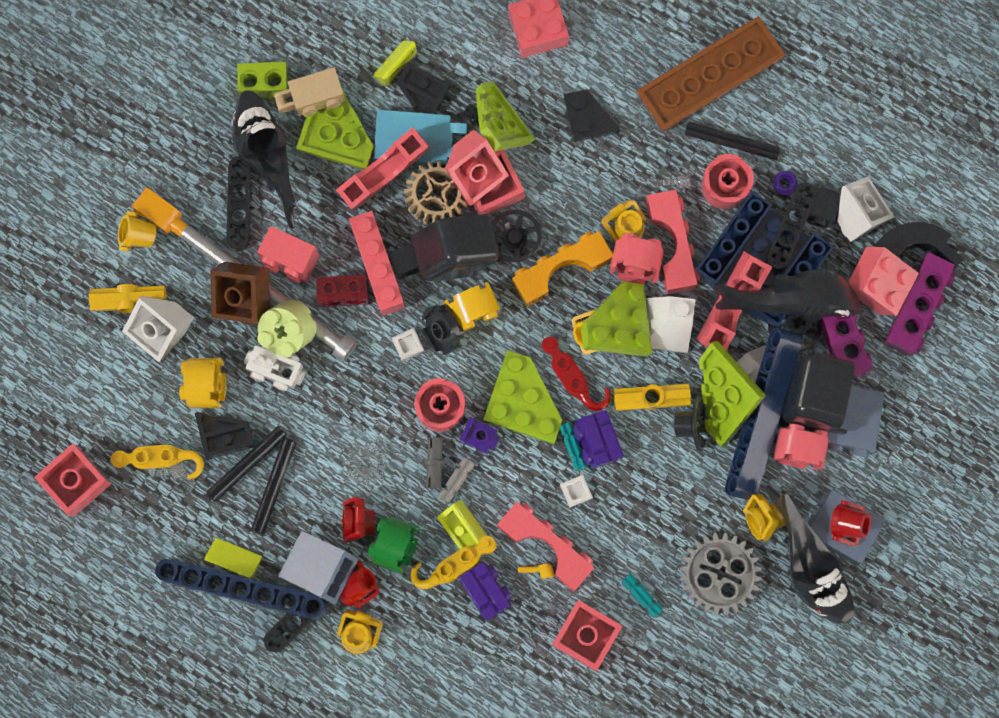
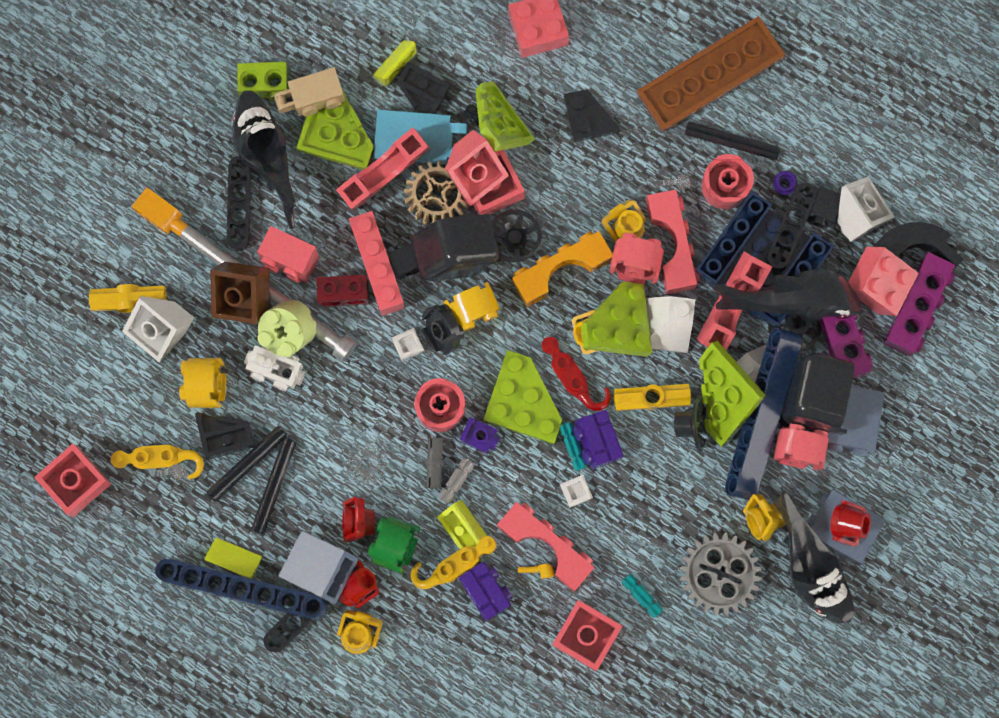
yellow piece [118,210,156,251] -> none

